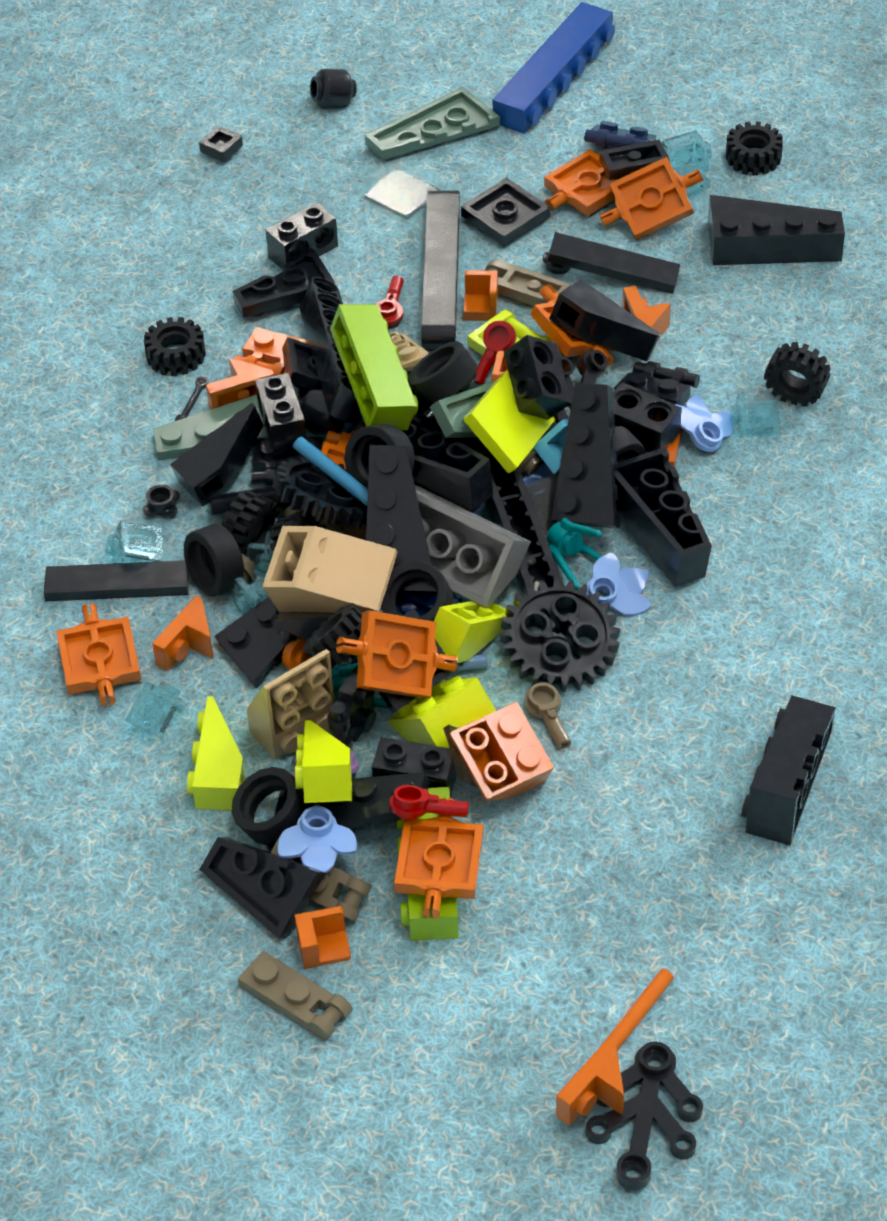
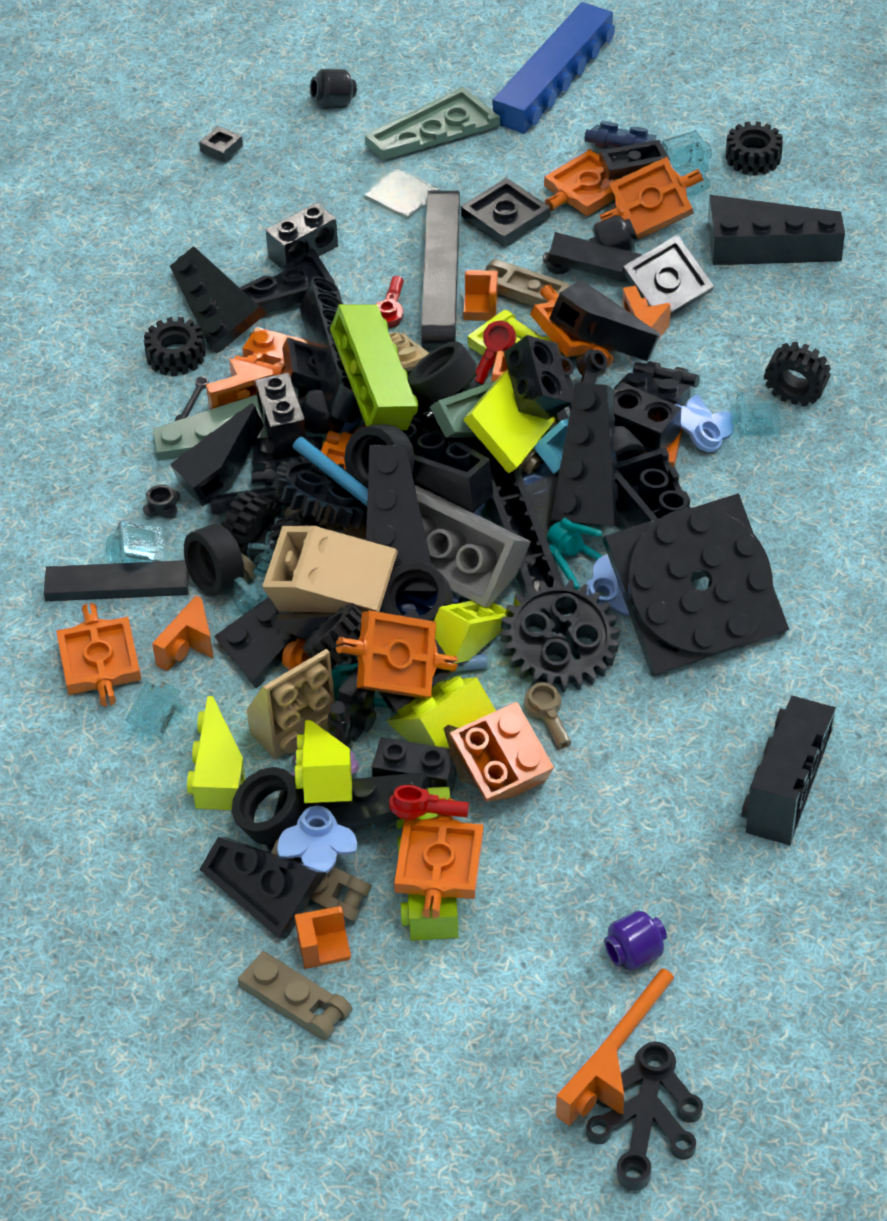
none -> black wing [170,246,267,353]
none -> black head [588,215,639,252]
none -> black piece [602,493,789,676]
none -> dark purple head [604,910,667,971]
none -> plate [622,234,714,316]

